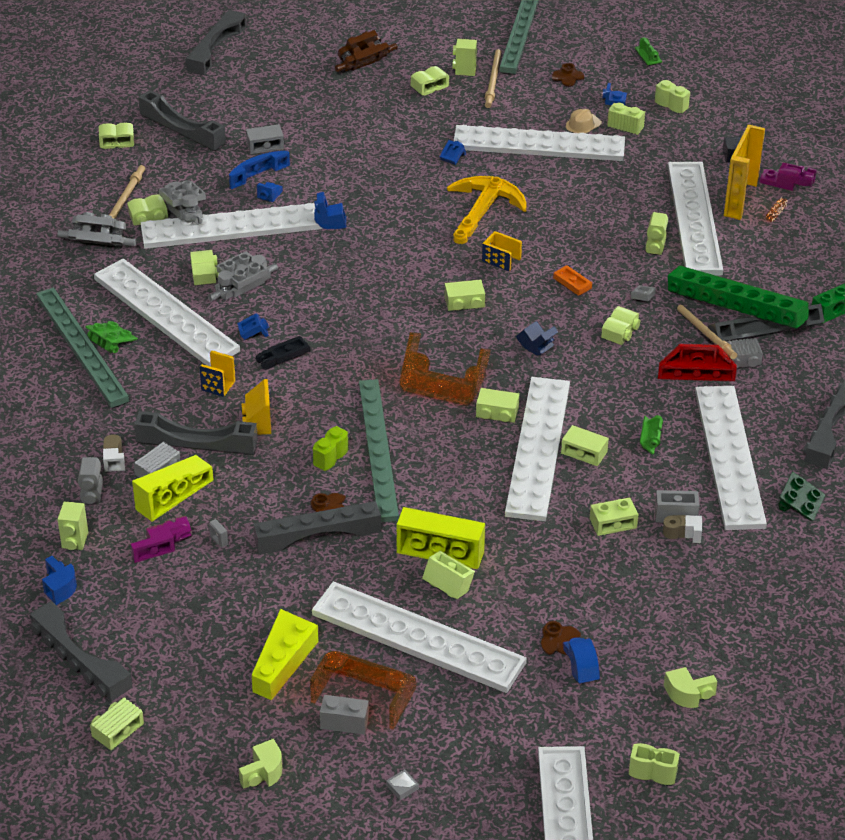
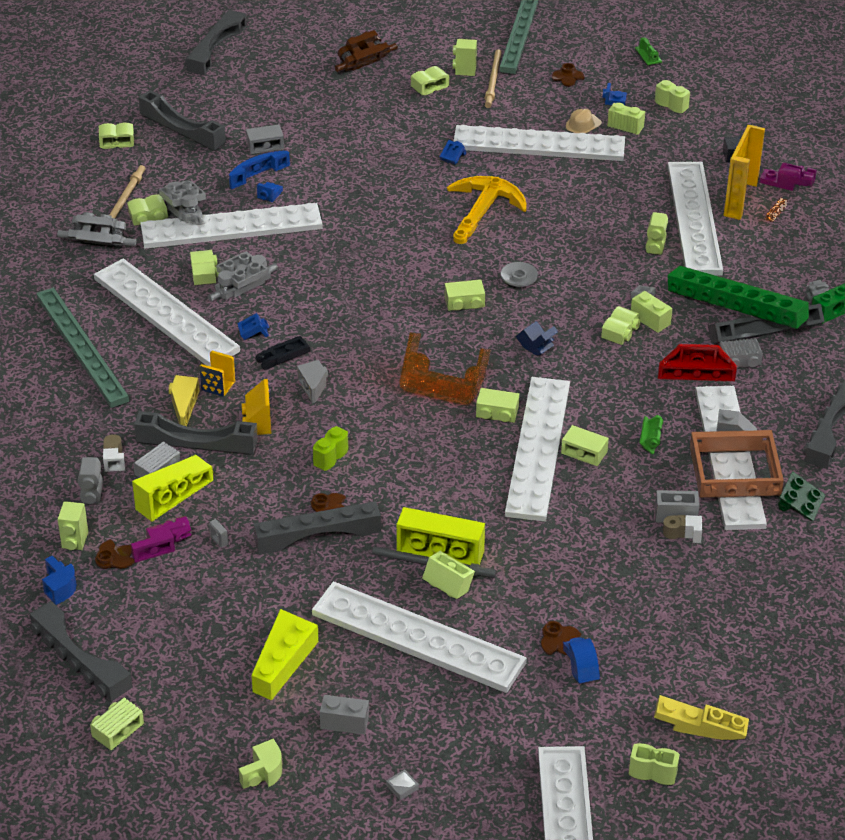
bright green hinge [85,321,138,353] -> none
clear orange windscreen [310,651,416,730] -> none
blue brick [314,192,346,229] -> none
sand green plate [359,379,399,522] -> none
piece [482,231,522,271] -> none
orange plate [553,265,592,296] -> none
yellowish green brick [590,498,638,536] -> none
yellowish green brick [664,667,717,708] -> none
tan bar [677,305,737,359] -> none
none -> reddish brown plate [95,539,135,569]
none -> light yellow slope [169,375,200,427]
none -> light grey slope [297,360,328,403]
none -> dark grey bar [372,546,497,578]
none -> light grey dish [501,262,538,287]
none -> yellowish green brick [631,291,672,333]
none -> light yellow slope [654,695,749,740]
none -> nougat window [690,430,784,497]
none -> light grey slope [716,409,757,431]
none -> light grey gear [805,280,829,302]

